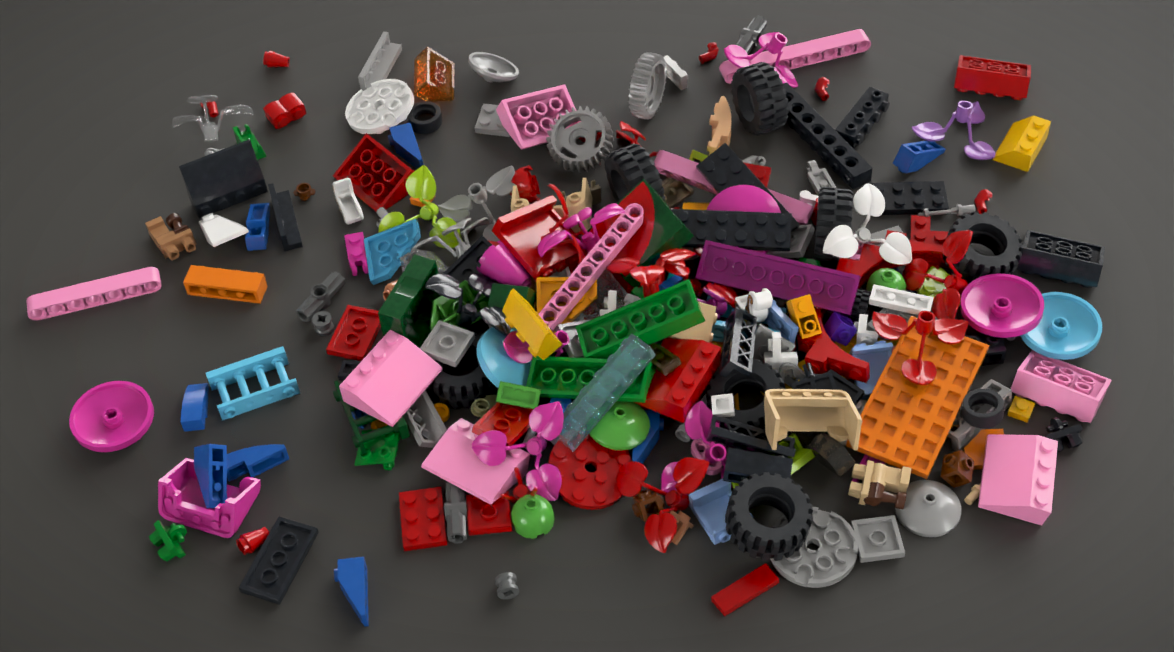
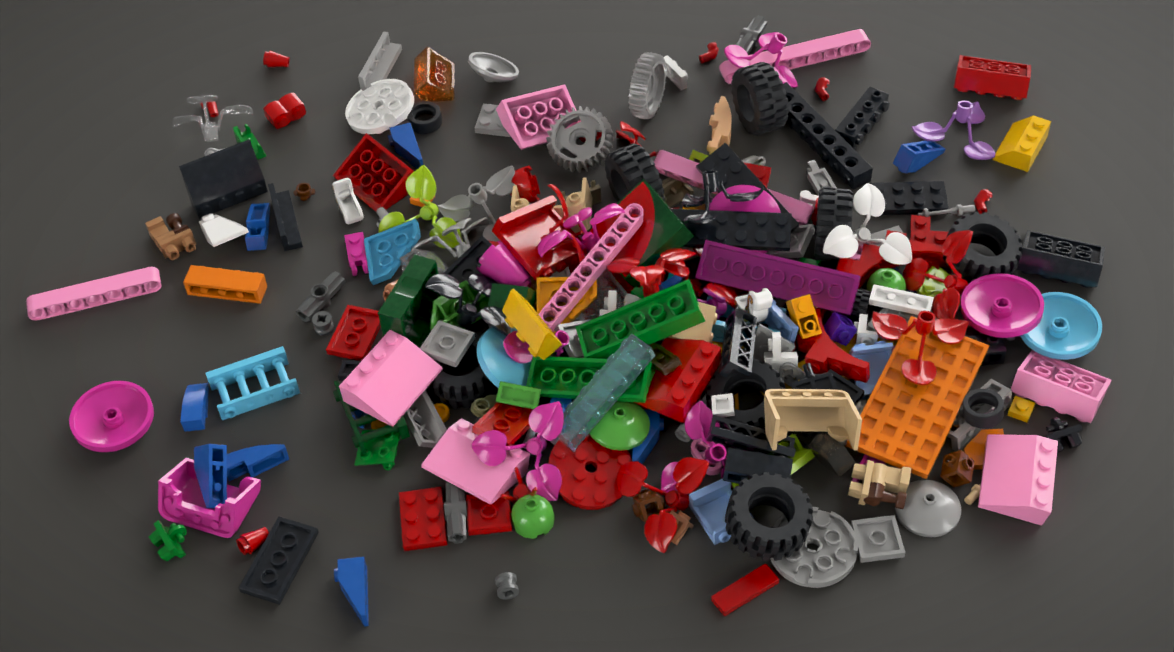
none -> black plant [682,170,763,224]

